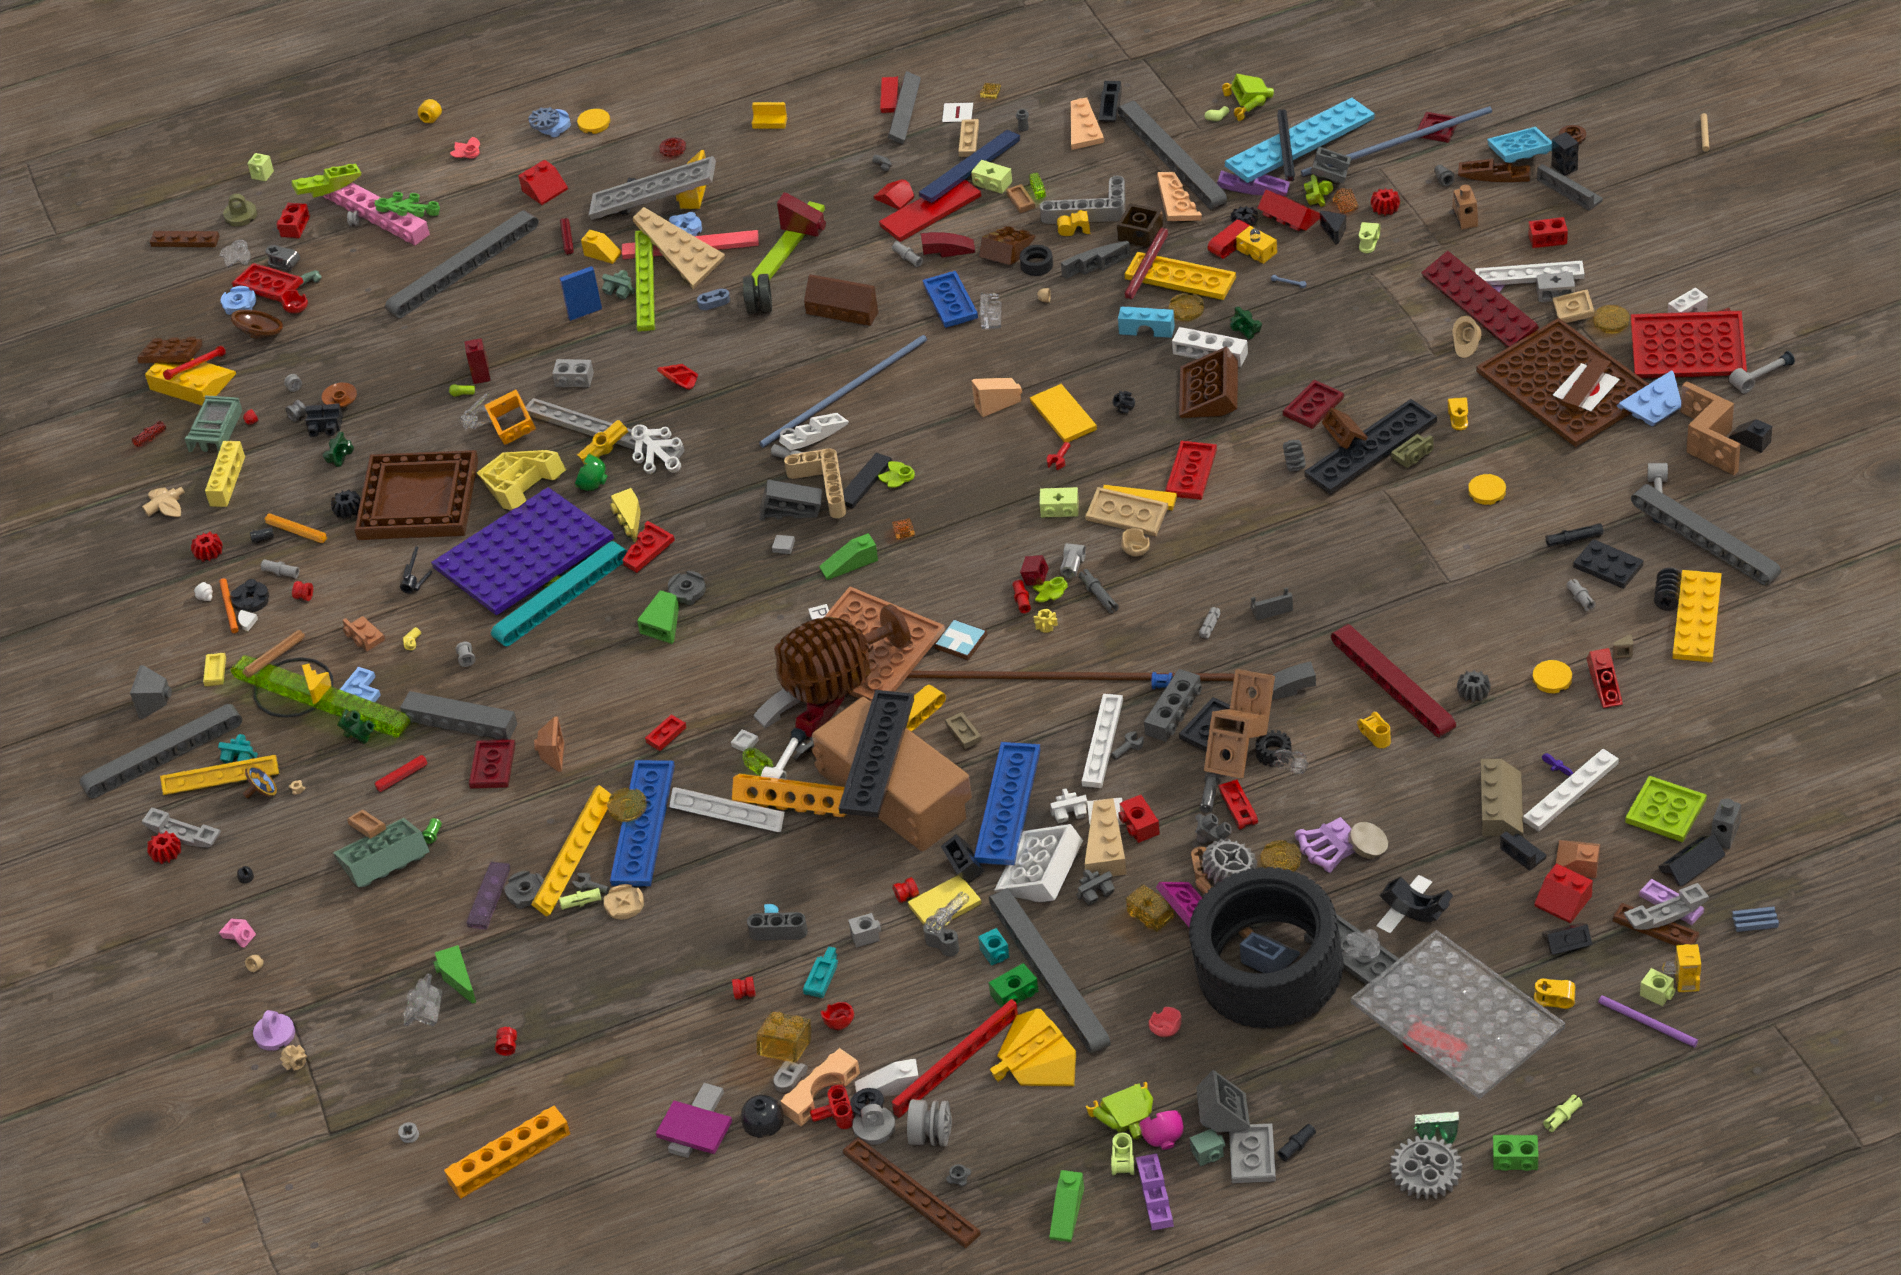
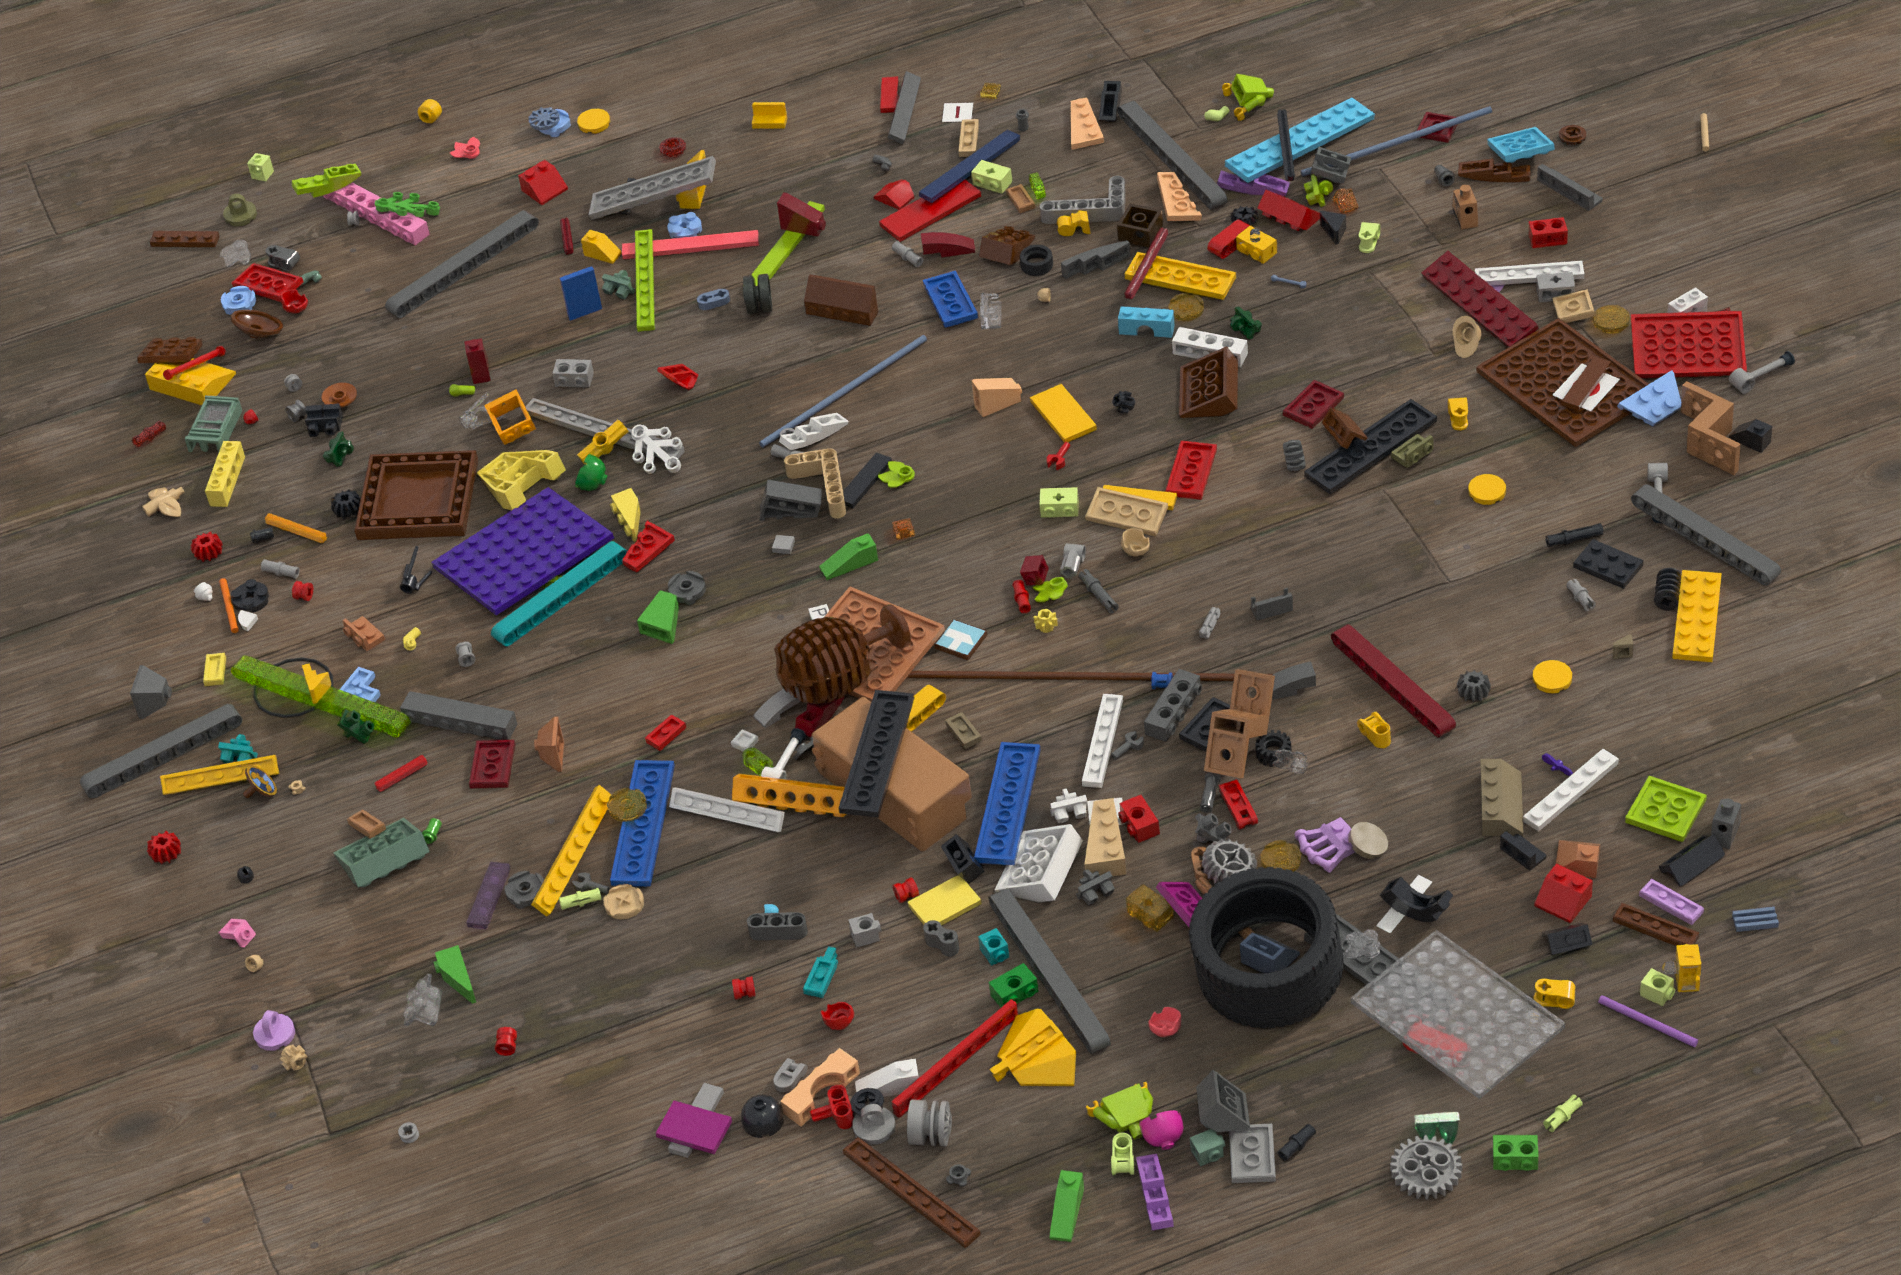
light grey slope [142,807,221,847] -> none
medium nougat axle [243,630,305,678] -> none
red brick [277,203,310,238] -> none
light orange brick [444,1106,570,1199] -> none
tan wing [633,207,725,289] -> none
clear yellow brick [756,1011,811,1063] -> none
clear pin [926,892,969,933] -> none
red gear [1371,187,1400,216] -> none
black brick [1551,132,1579,176] -> none
red slope [1586,648,1623,708] -> none
light grey slope [1624,883,1709,930] -> none

